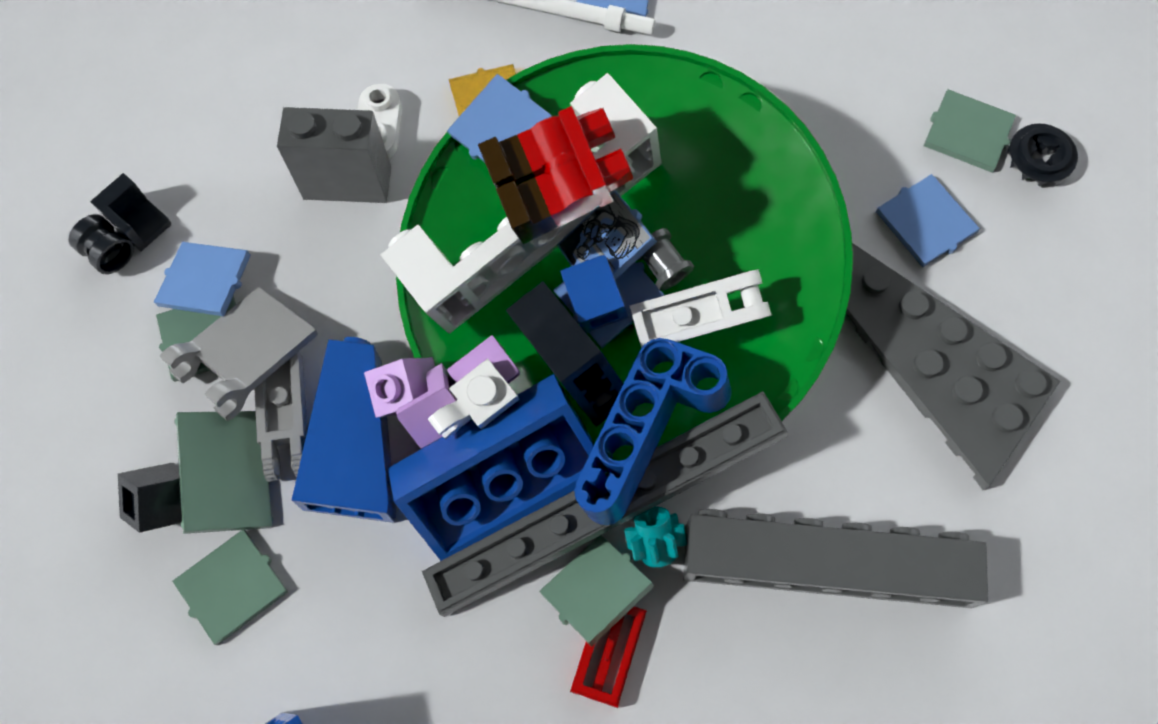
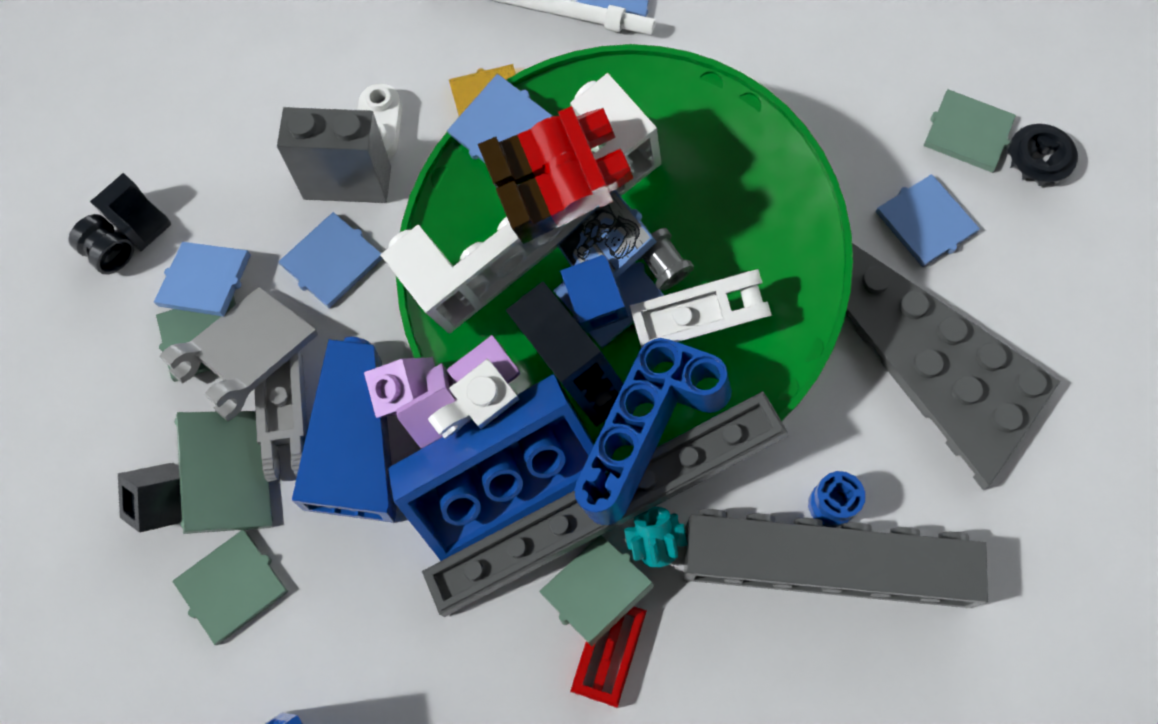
none -> medium blue piece [278,212,383,309]
none -> blue wheel [808,471,865,528]

